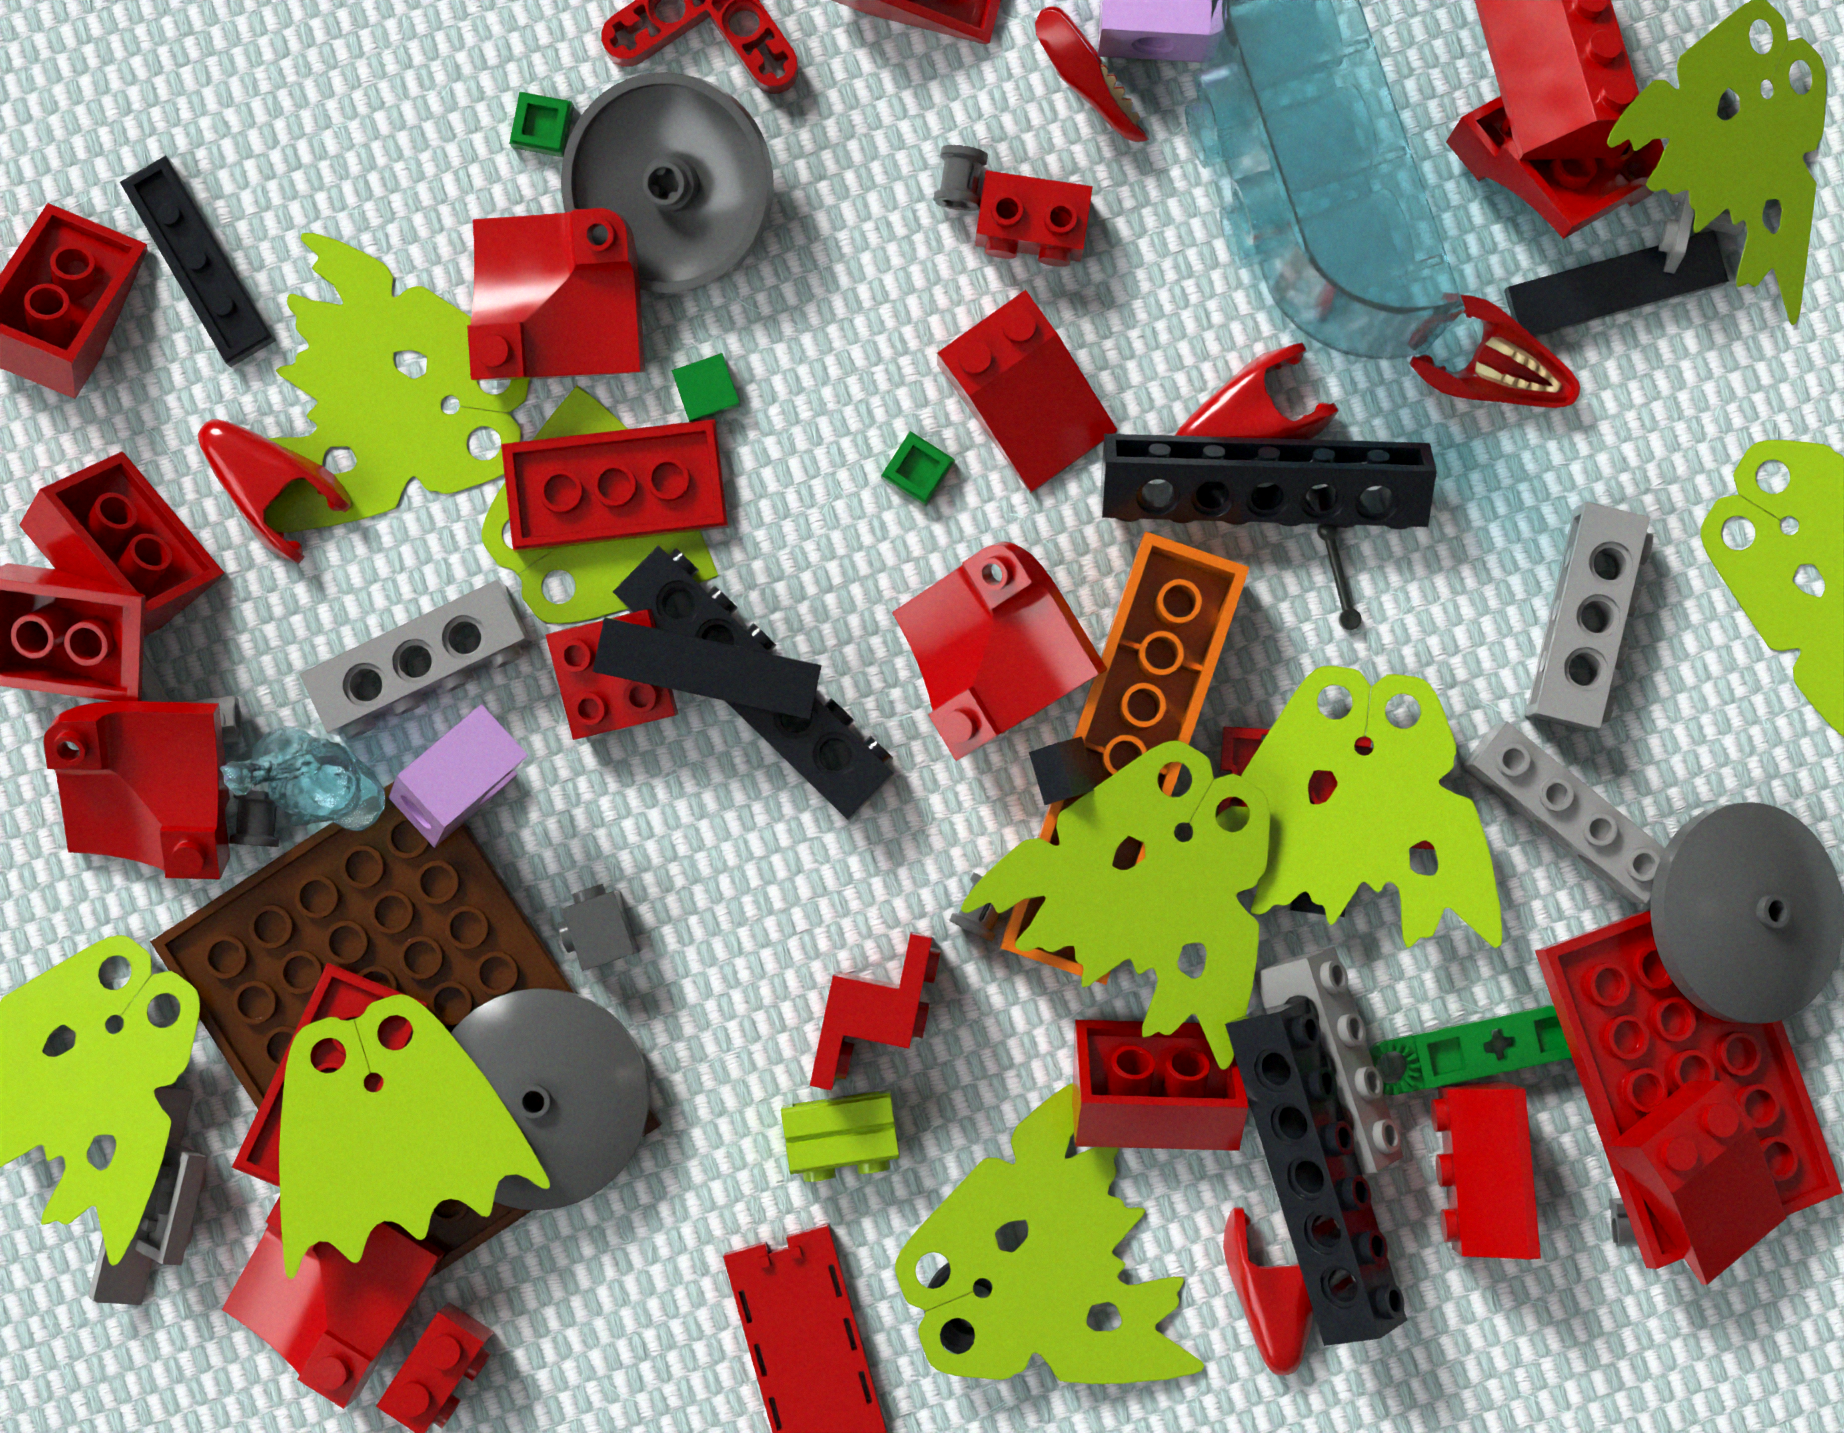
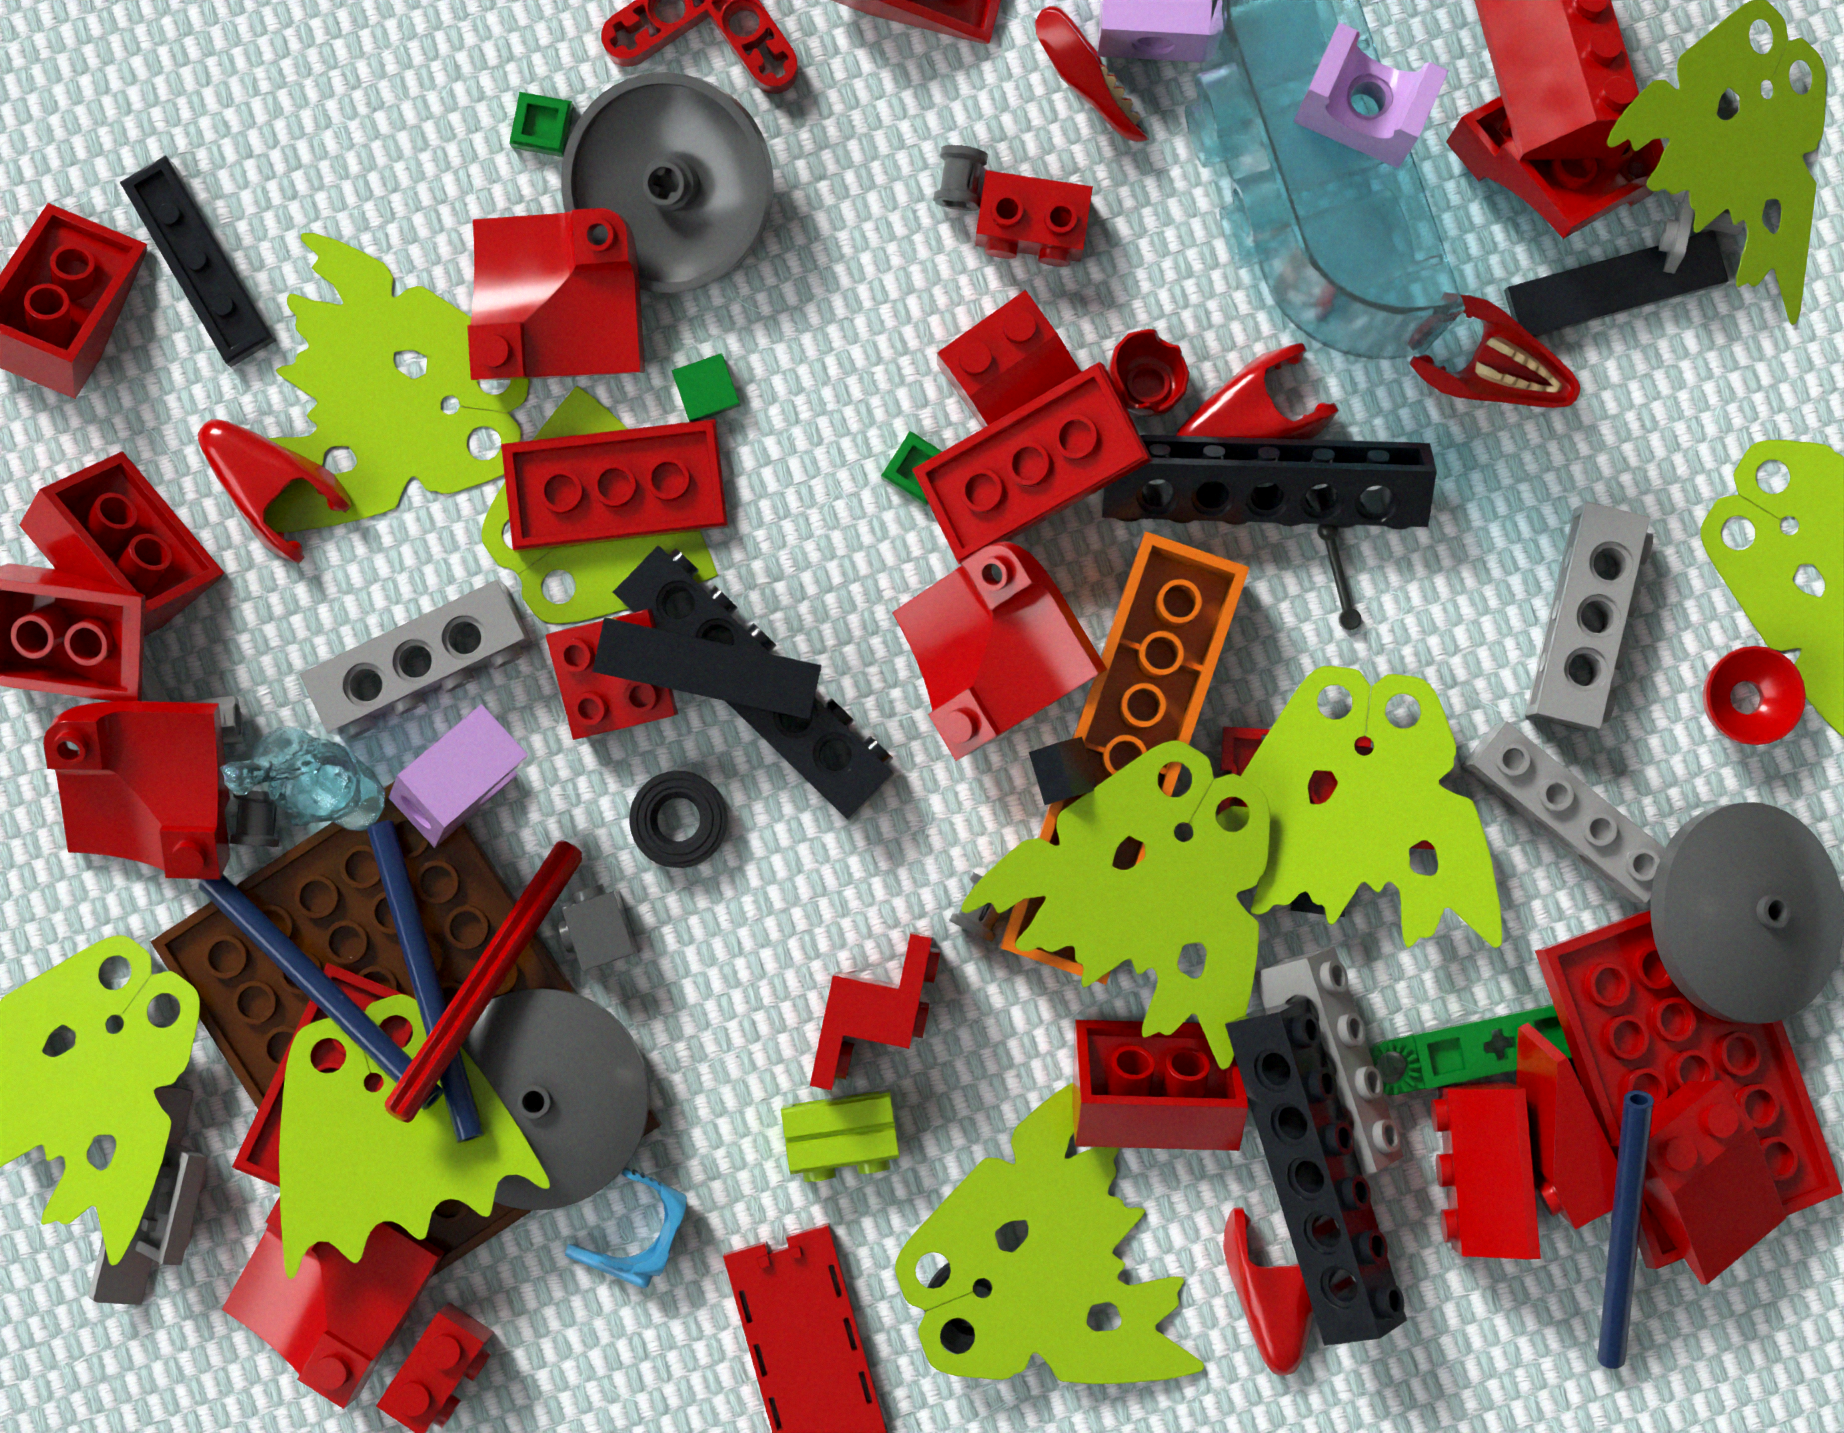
none -> dark blue piece [198,874,444,1110]
none -> dark blue piece [367,820,484,1143]
none -> red axle [385,840,582,1123]
none -> dark azure helmet [565,1167,687,1288]
none -> black tyre [629,771,728,868]
none -> red tile [912,362,1153,565]
none -> red hair [1108,329,1190,417]
none -> lavender piece [1293,22,1449,169]
none -> red slope [1516,1022,1617,1230]
none -> dark blue piece [1597,1090,1654,1369]
none -> red piece [1702,646,1806,746]

